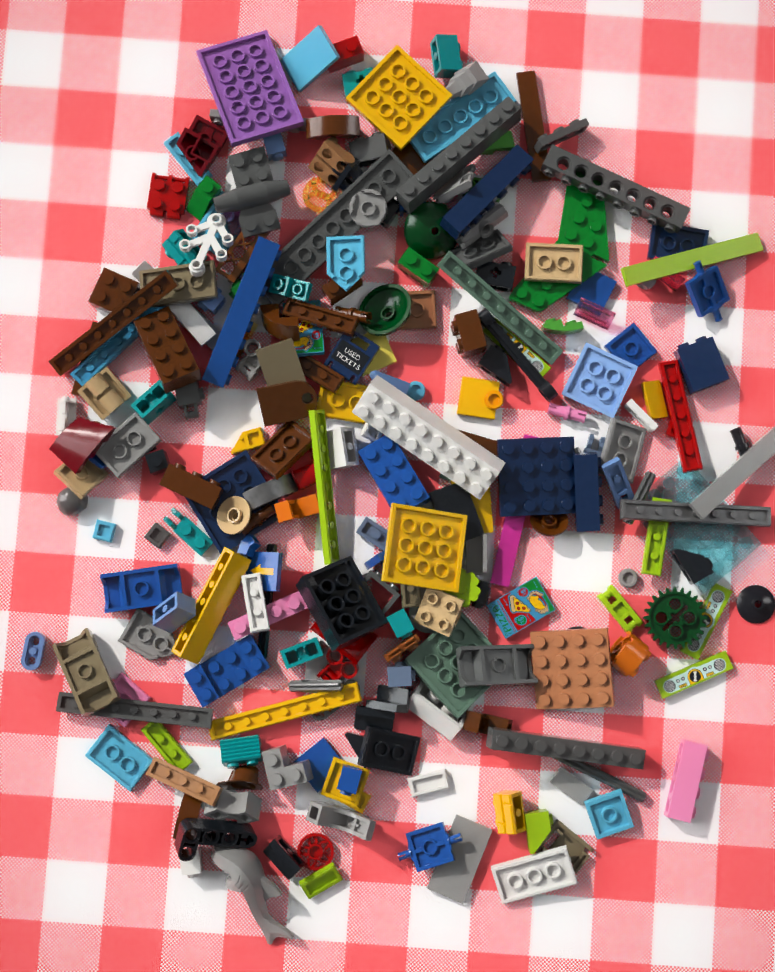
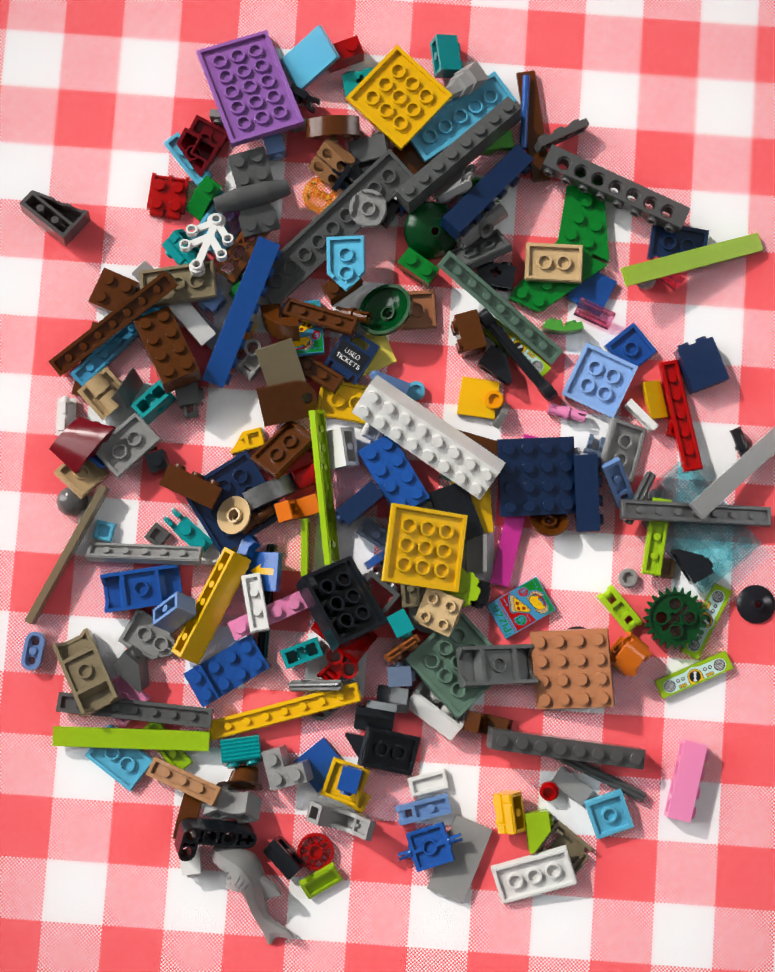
teal slope [269,273,313,302] -> none
blue plate [685,260,730,322] -> none
none -> dark grey wedge [19,190,91,247]
none -> dark tan tile [25,485,110,625]
none -> lime tile [52,726,210,751]
none -> light grey tile [85,542,204,566]
none -> dark grey slope [111,368,144,410]
none -> dark grey slope [111,645,150,694]
none -> black plate [290,84,321,114]
none -> lime tile [301,518,310,577]
none -> dark blue brick [335,480,384,527]
none -> medium blue plate [394,793,452,826]
none -> light grey tile [493,403,510,429]
none -> blue bar [520,75,530,150]
none -> red plate [539,781,559,801]
none -> medium nougat tile [654,558,675,579]

